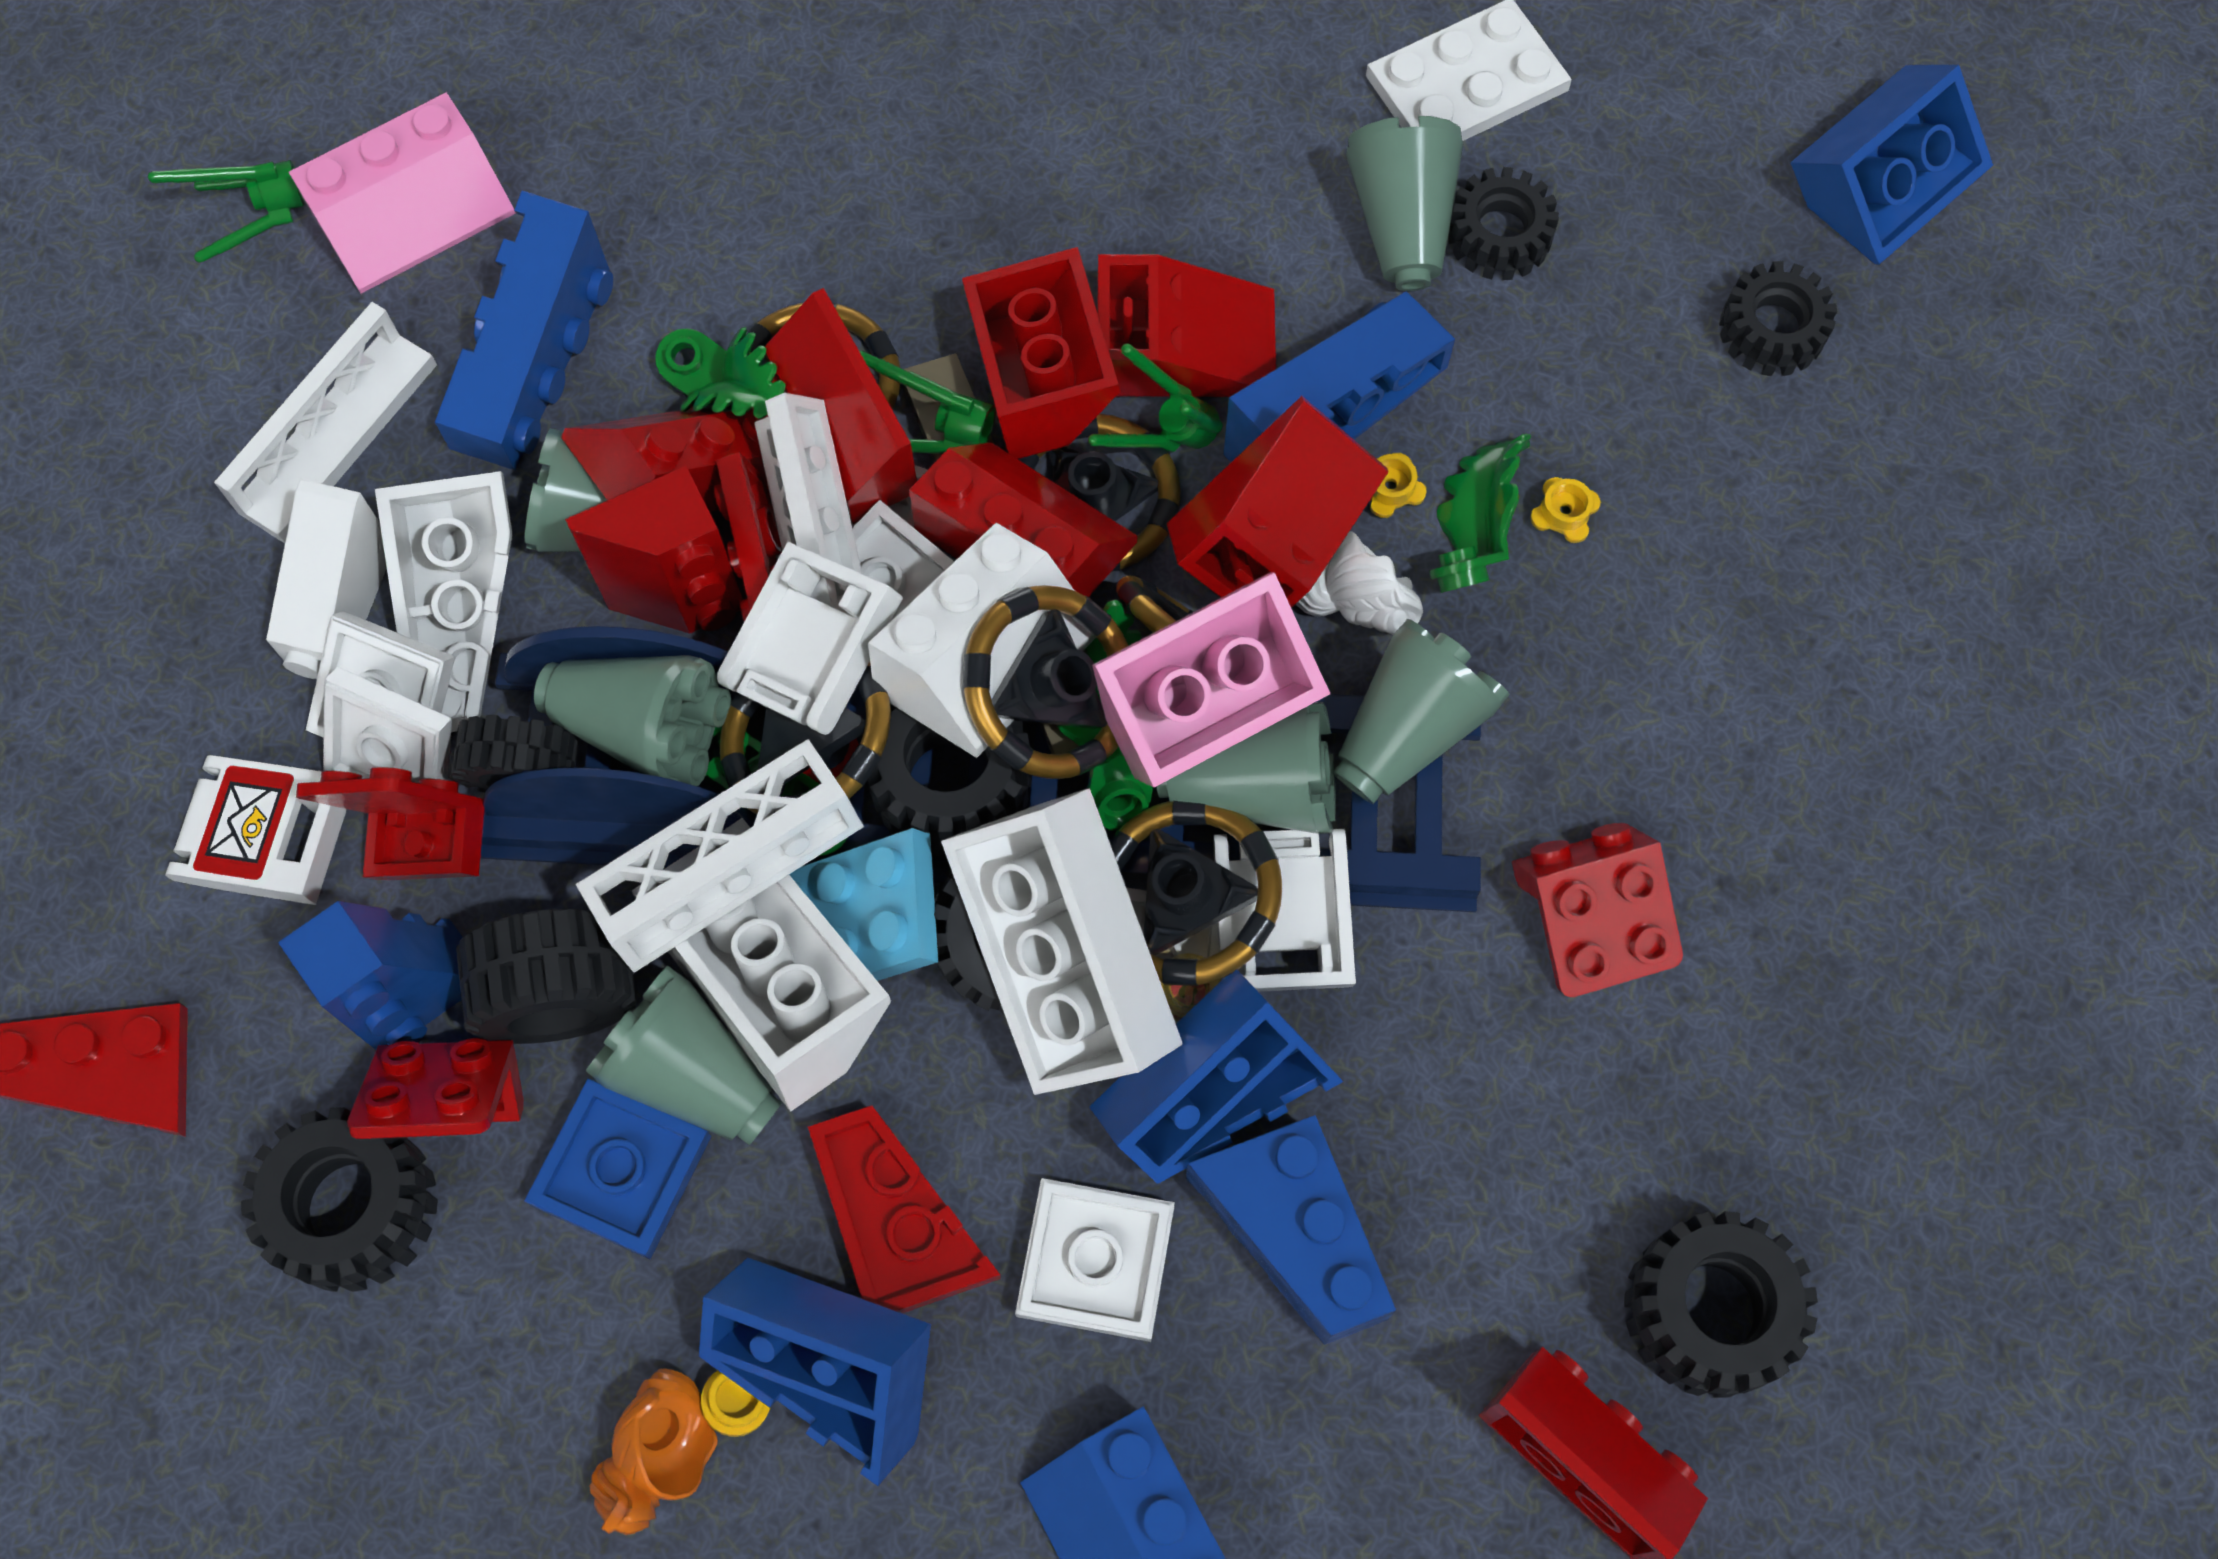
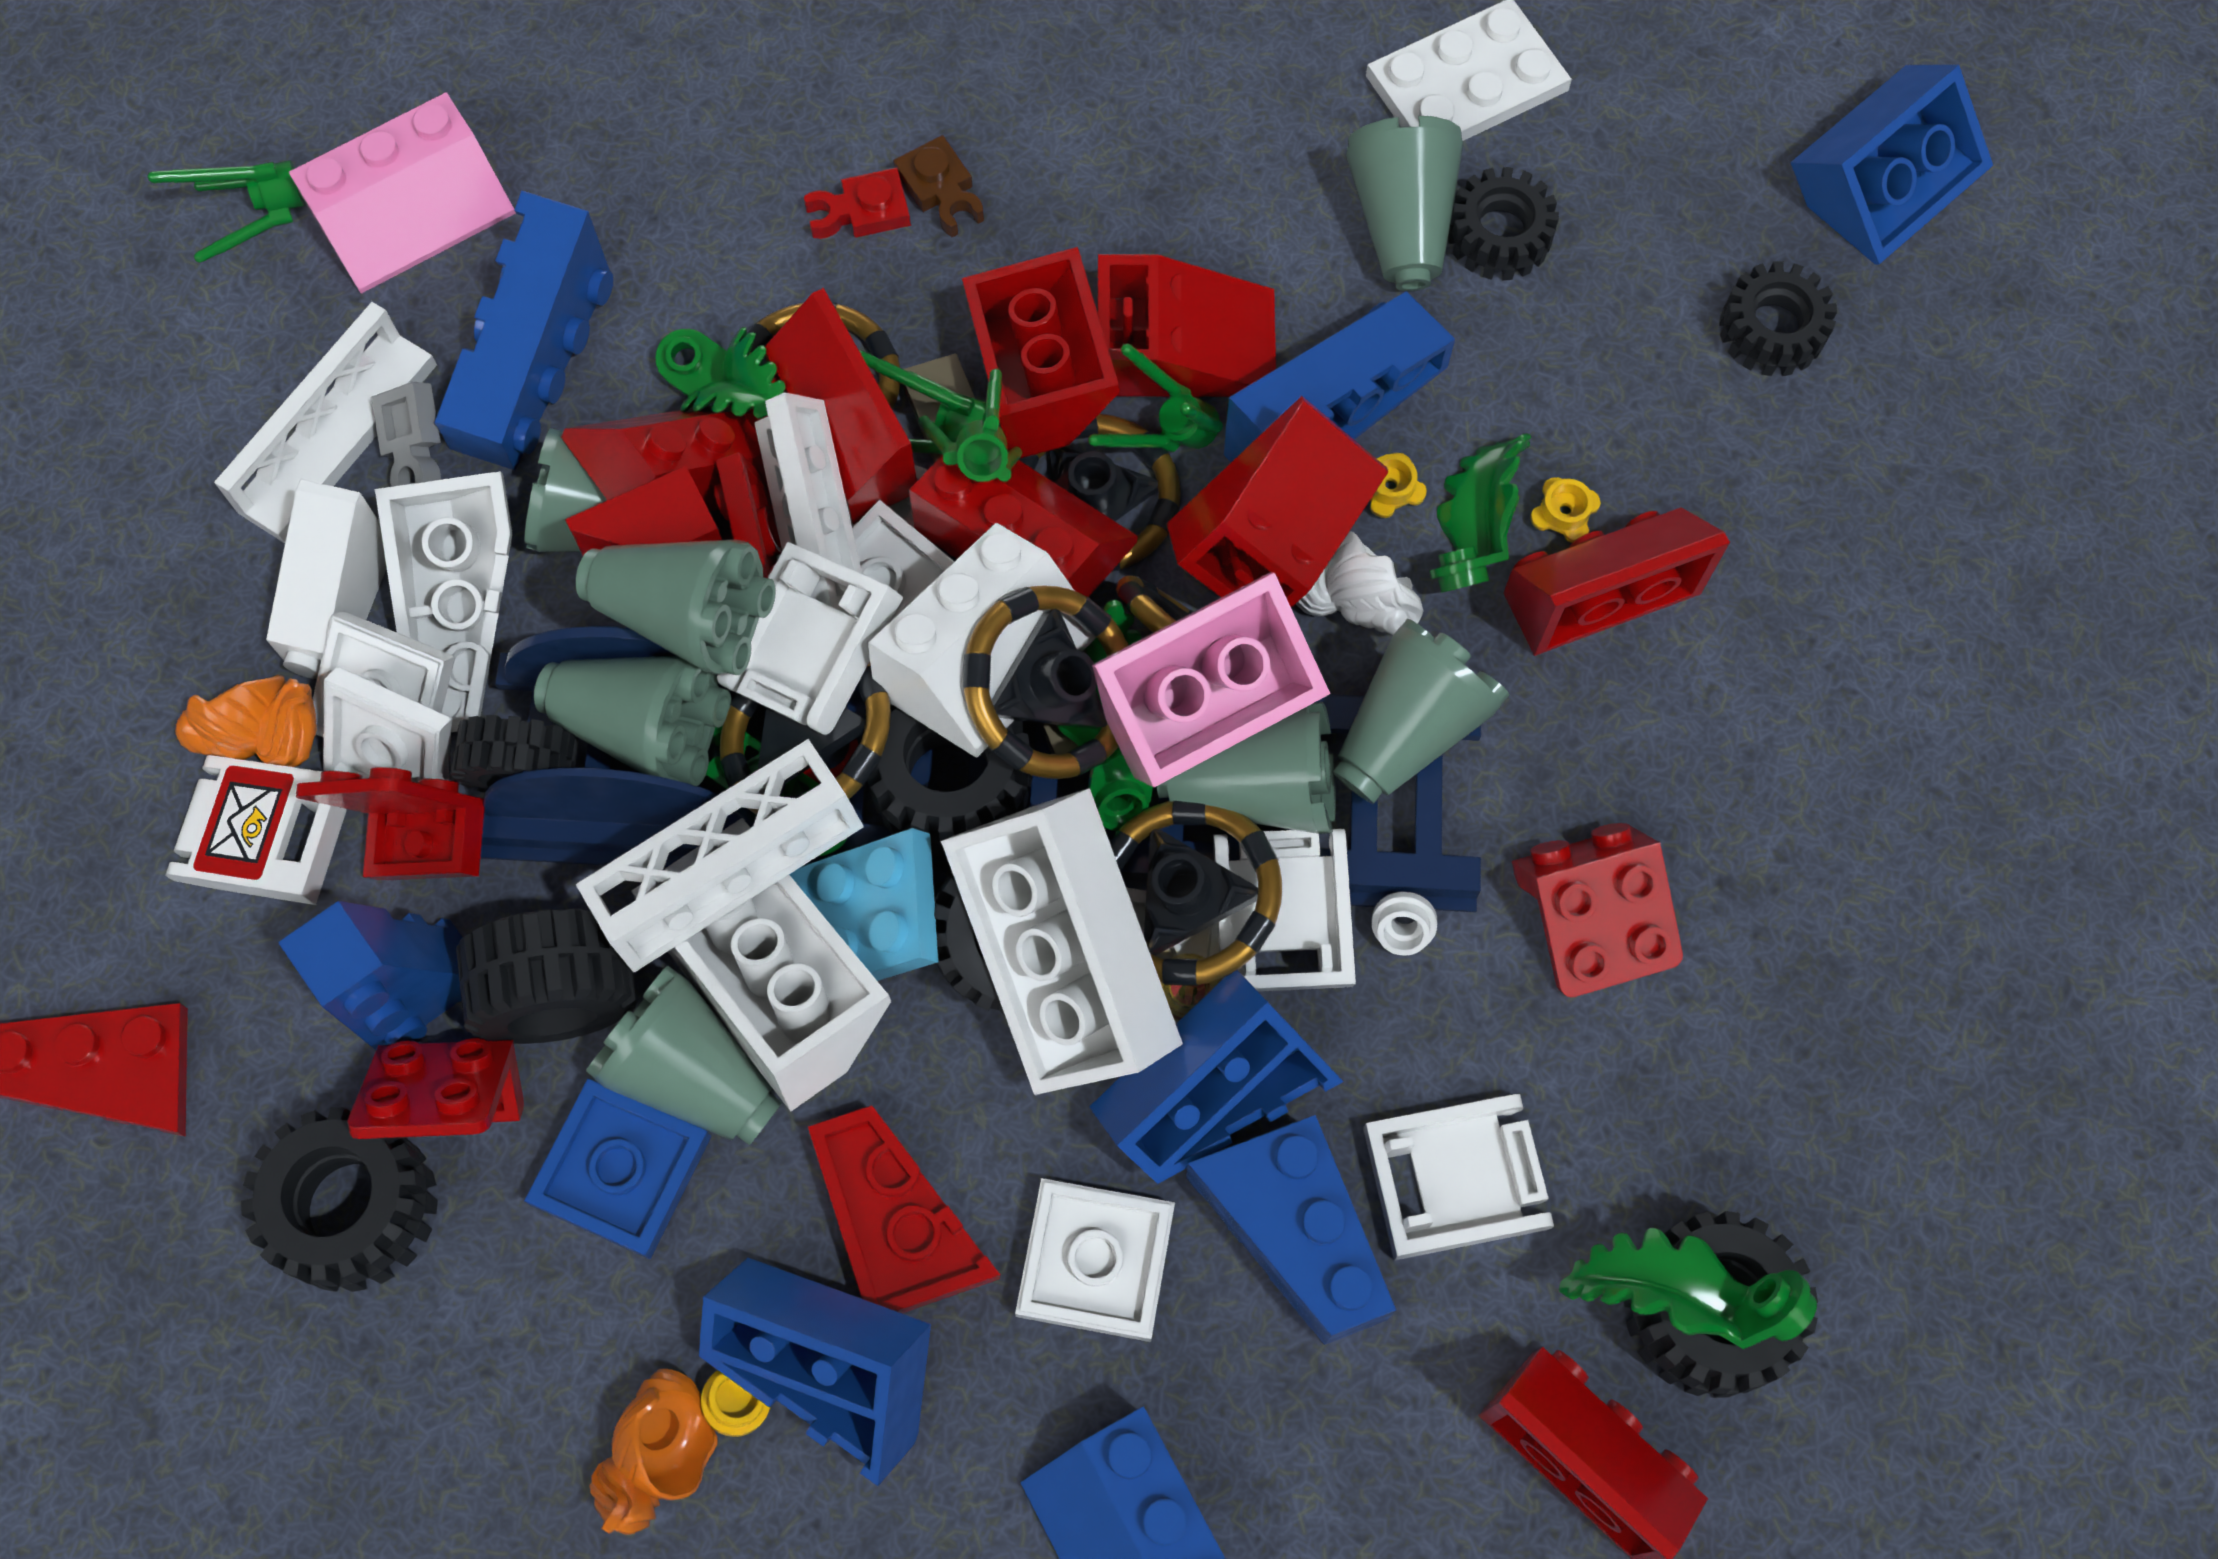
none -> orange hair [175,674,317,767]
none -> light grey plate [371,382,441,487]
none -> sand green cone [576,540,776,675]
none -> red plate [804,167,911,239]
none -> reddish brown plate [893,135,984,237]
none -> green plant [918,369,1022,482]
none -> white container [1363,1094,1554,1260]
none -> white plate [1372,892,1437,956]
none -> red slope [1503,507,1730,656]
none -> green plant [1559,1228,1817,1349]

